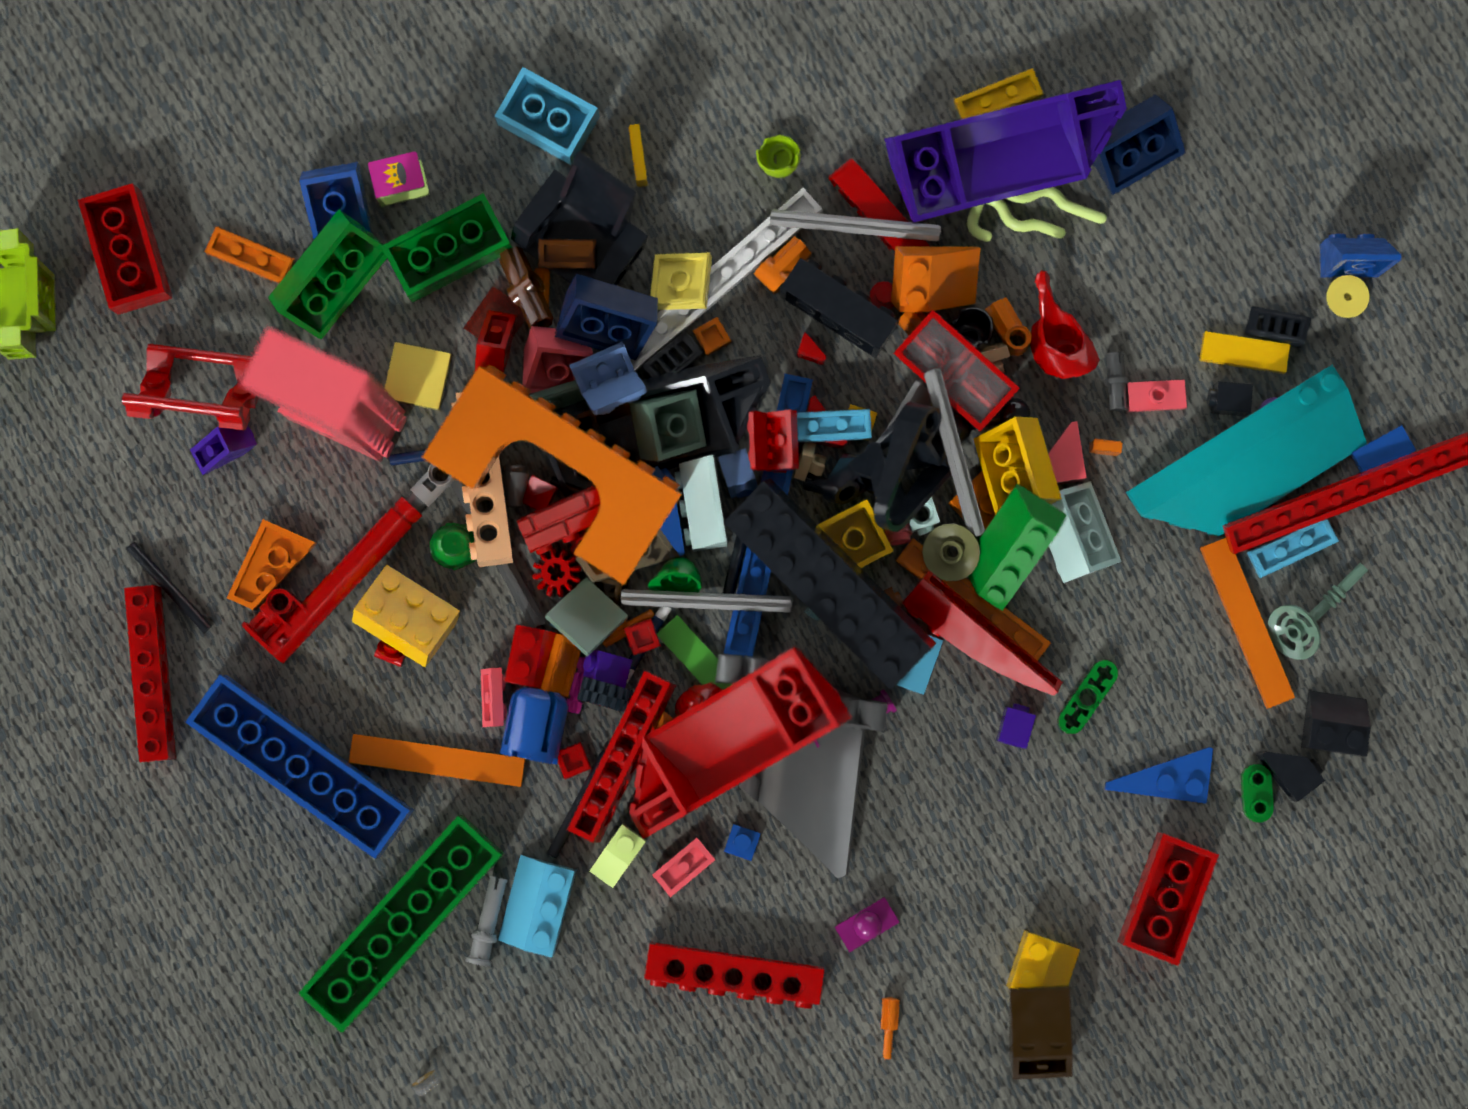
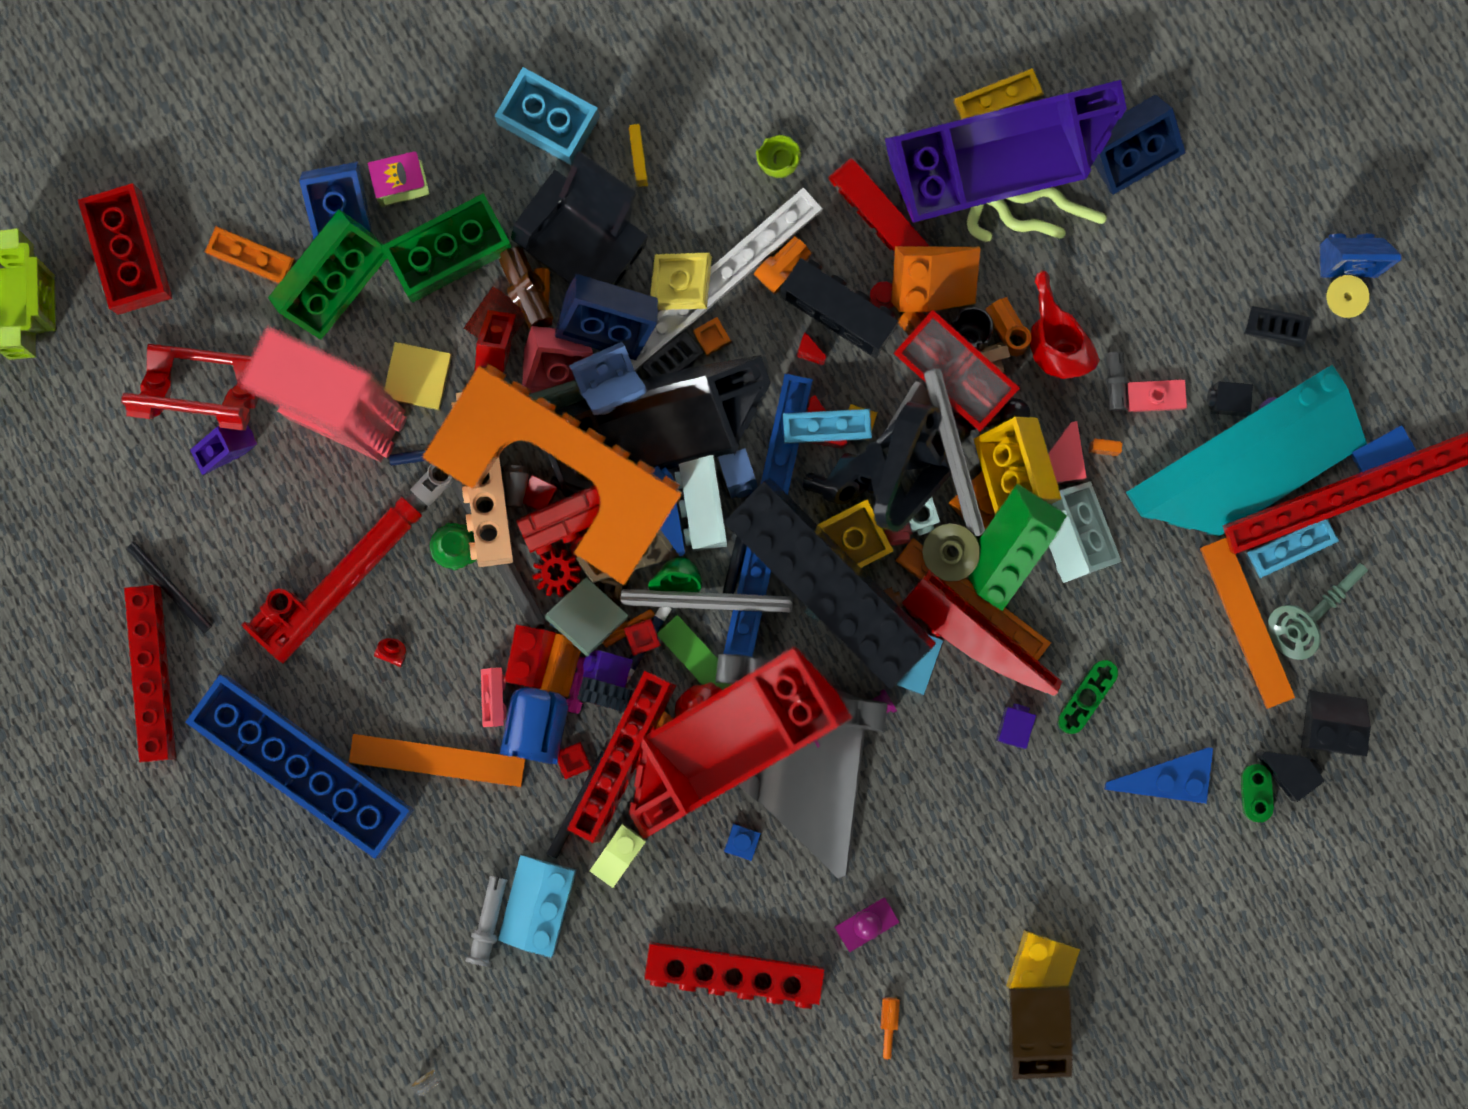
orange wing [227,519,317,610] -> none
green brick [298,815,505,1033] -> none
yellow brick [352,564,460,668] -> none
reddish brown tile [538,239,597,269] -> none
sand green slope [629,390,707,461] -> none
coral plate [652,837,716,898] -> none
red bracket [747,409,799,473] -> none
light grey axle [770,209,941,241] -> none
tan tile [794,442,826,481] -> none
red brick [1117,832,1219,966] -> none
yellow tile [1199,331,1290,374] -> none

